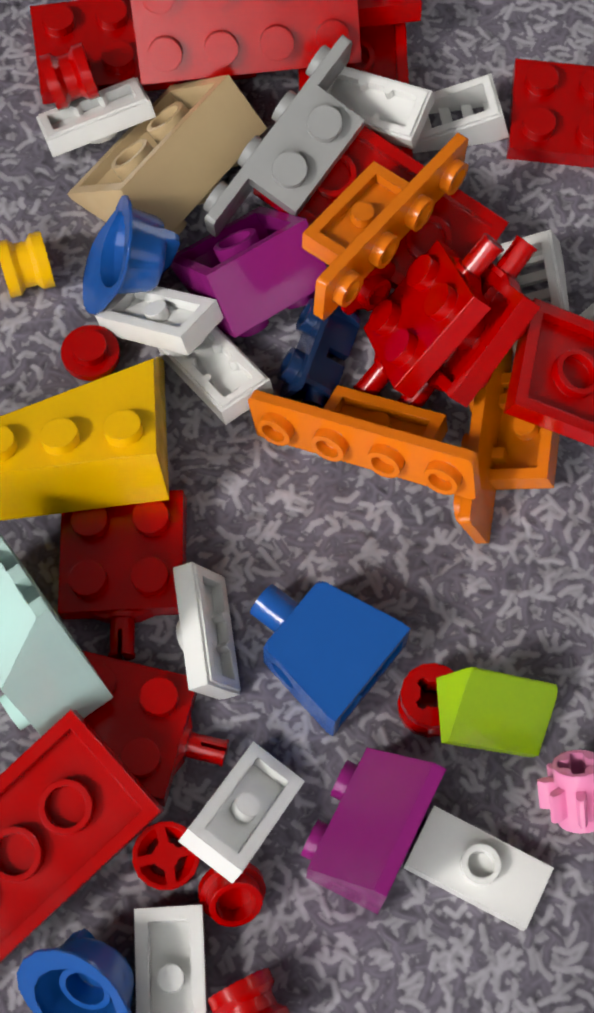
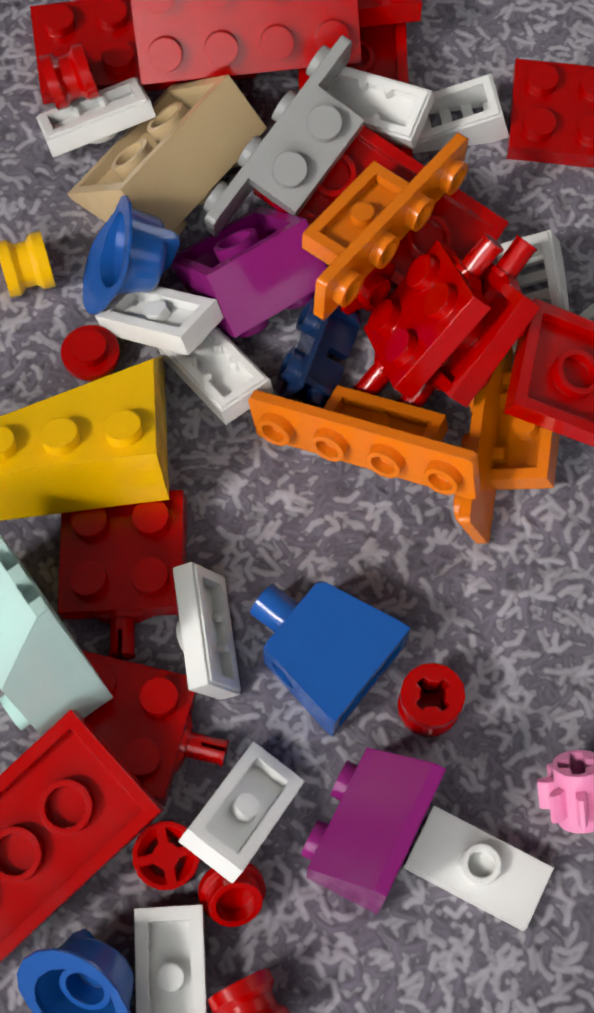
lime slope [436,667,558,757] -> none

